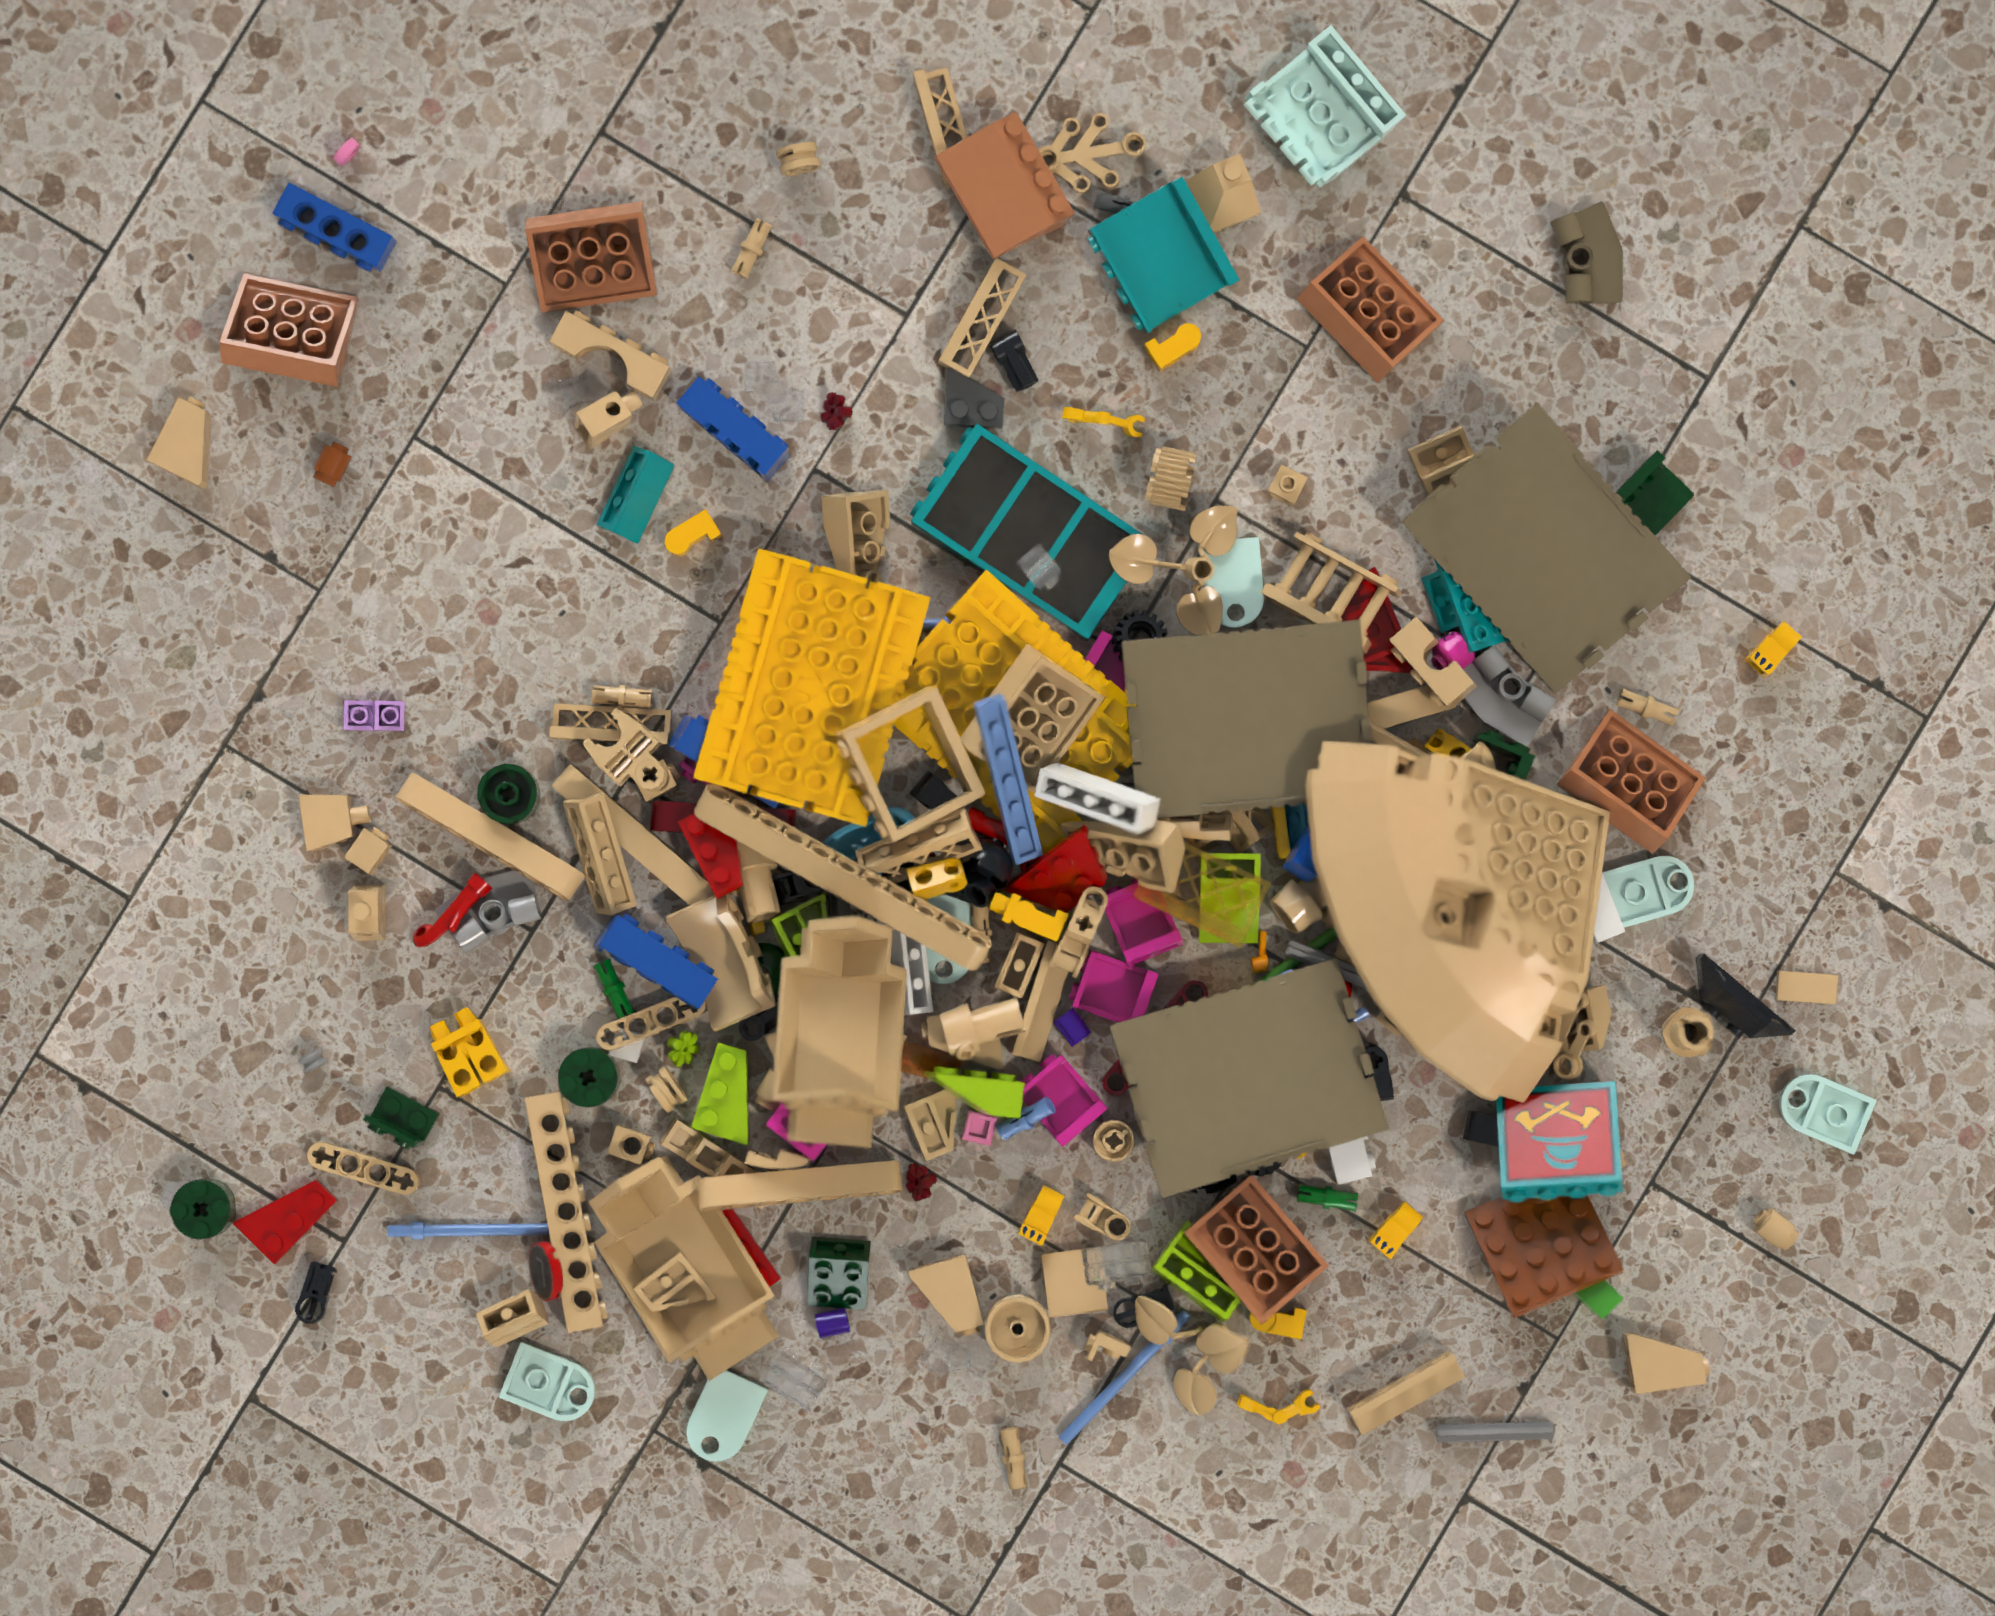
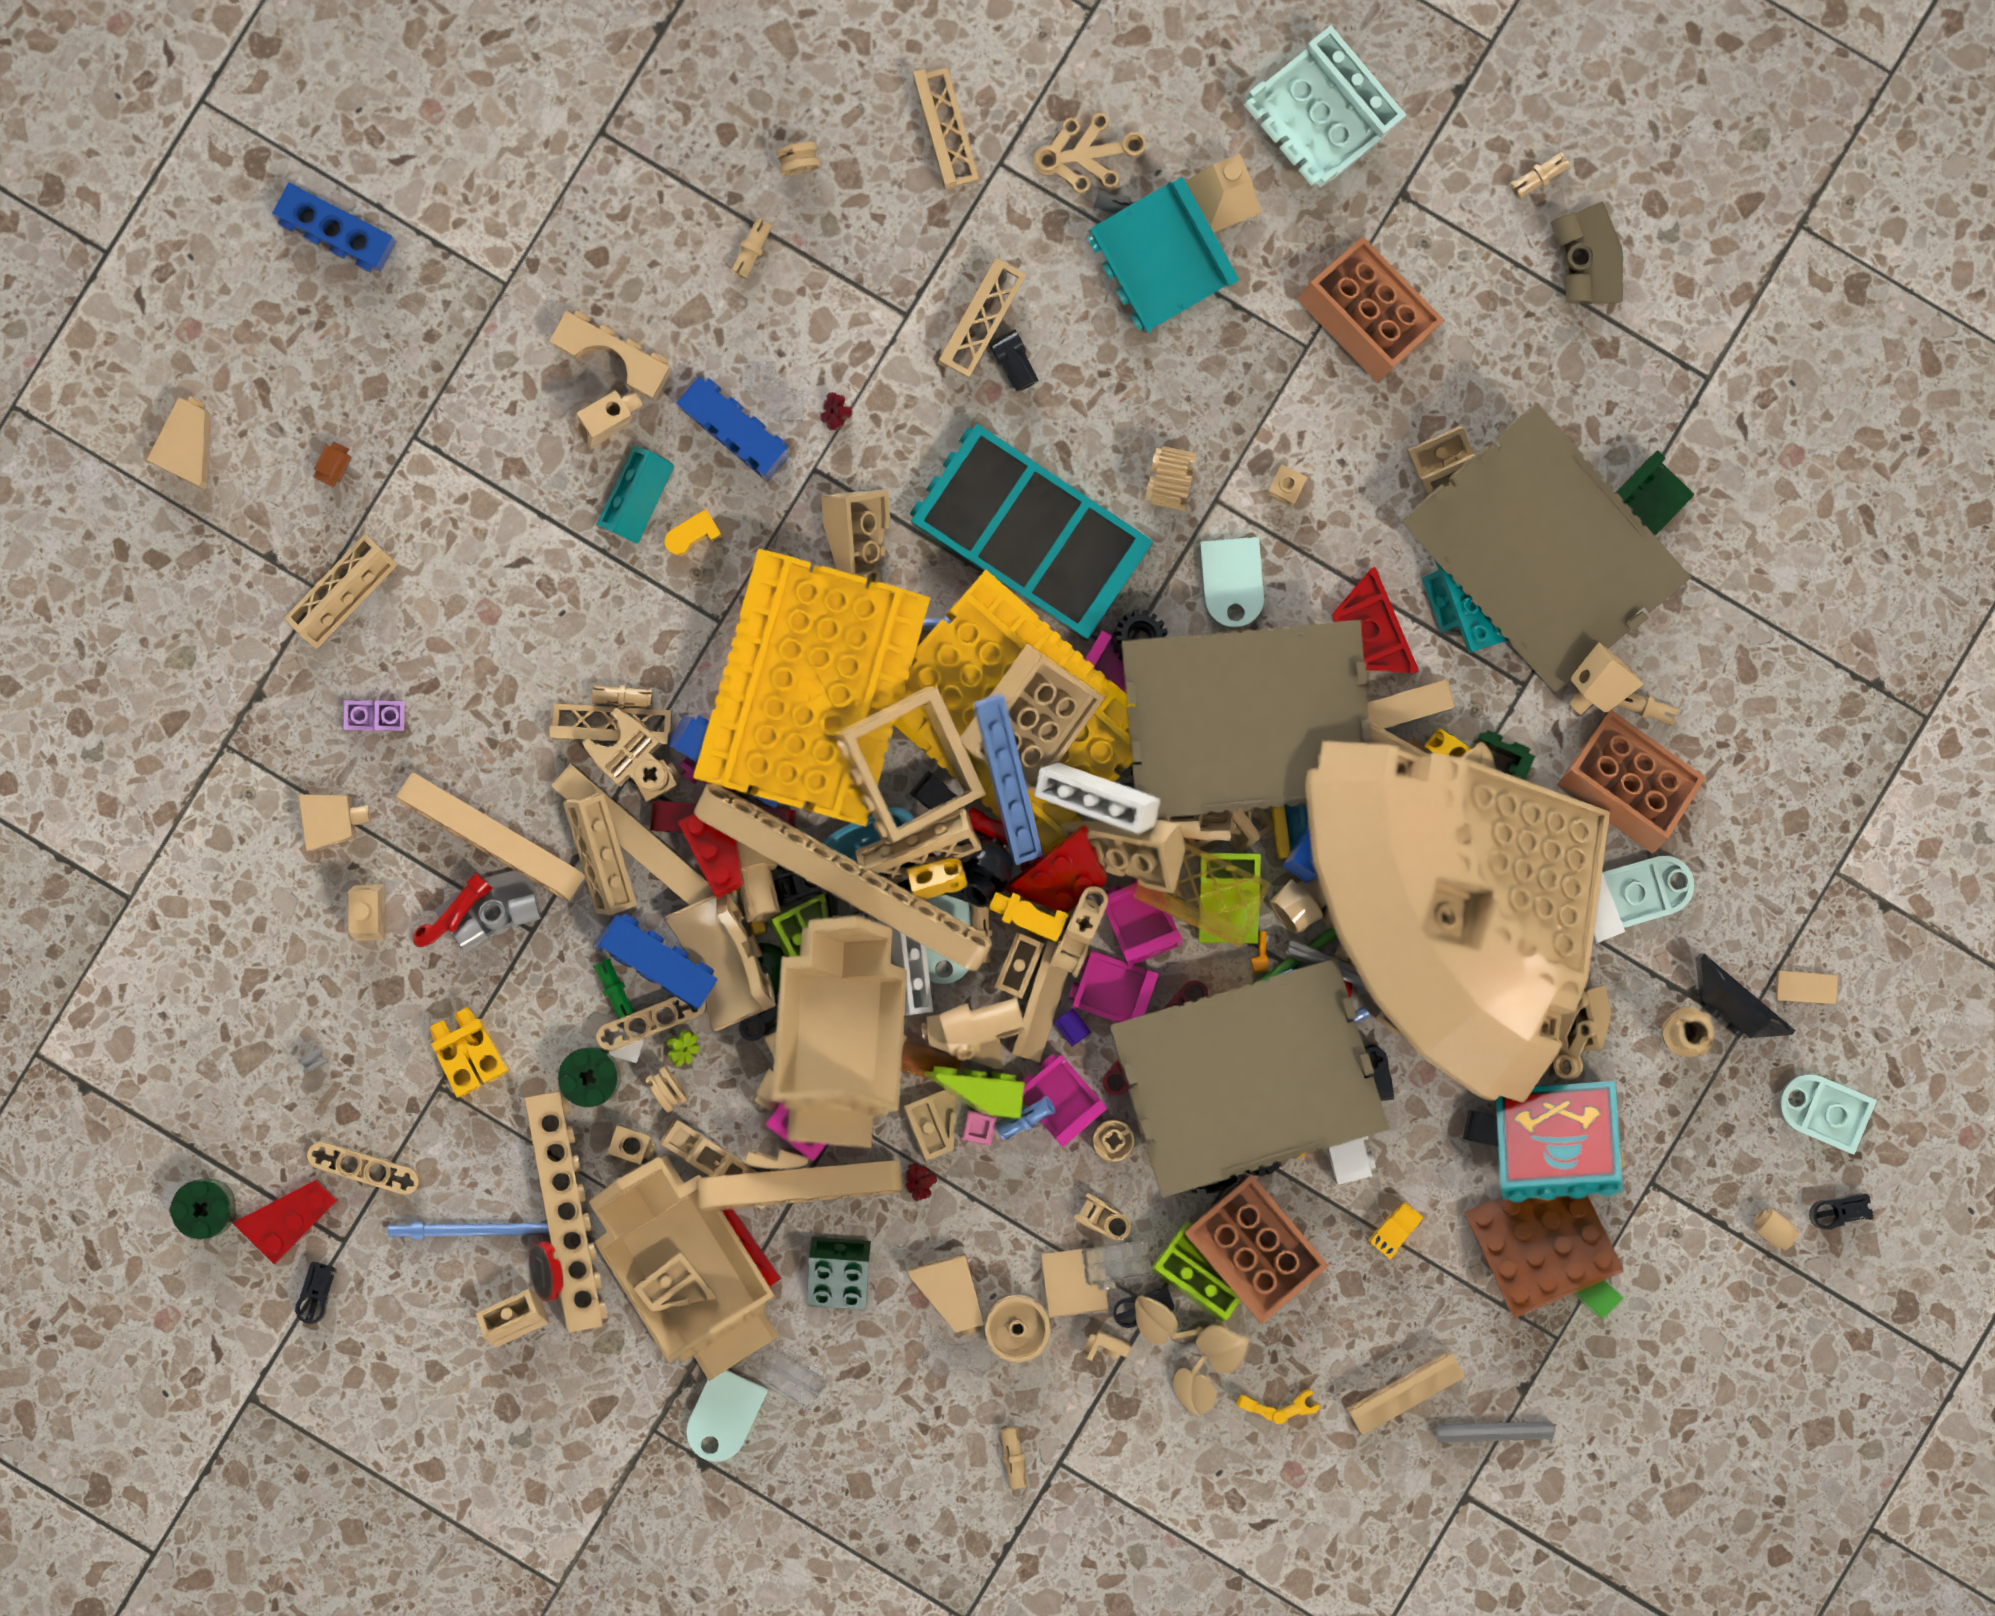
nougat slope [219,273,358,387] -> none
bright pink tile [333,138,360,166] -> none
tan brick [344,827,393,875] -> none
dark green bracket [363,1086,440,1149] -> none
dark green brick [477,764,541,824] -> none
light aqua tile [499,1341,596,1421] -> none
nougat slope [525,201,657,313] -> none
lime wedge [691,1042,750,1146] -> none
dark purple piece [815,1307,850,1339] -> none
nougat slope [934,112,1075,260] -> none
dark grey wing [944,367,1004,429] -> none
clear brick [1016,543,1062,592] -> none
yellow leg [1018,1185,1065,1246] -> none
medium blue bar [1059,1309,1191,1445] -> none
yellow piece [1062,407,1145,438] -> none
tan plant [1108,506,1238,636] -> none
yellow leg [1144,323,1201,372] -> none
yellow leg [1249,1306,1307,1339] -> none
tan fence [1261,532,1402,654] -> none
green pin [1297,1183,1359,1212] -> none
tan arch [1389,617,1478,710] -> none
dark pink head [1431,631,1475,670] -> none
light grey panel [1463,645,1556,747] -> none
tan slope [1622,1332,1710,1394] -> none
yellow leg [1744,621,1802,678] -> none
none -> tan fence [284,533,398,650]
none -> tan pin [1510,152,1570,199]
none -> tan torso [1569,642,1644,715]
none -> black piece [1809,1193,1873,1230]

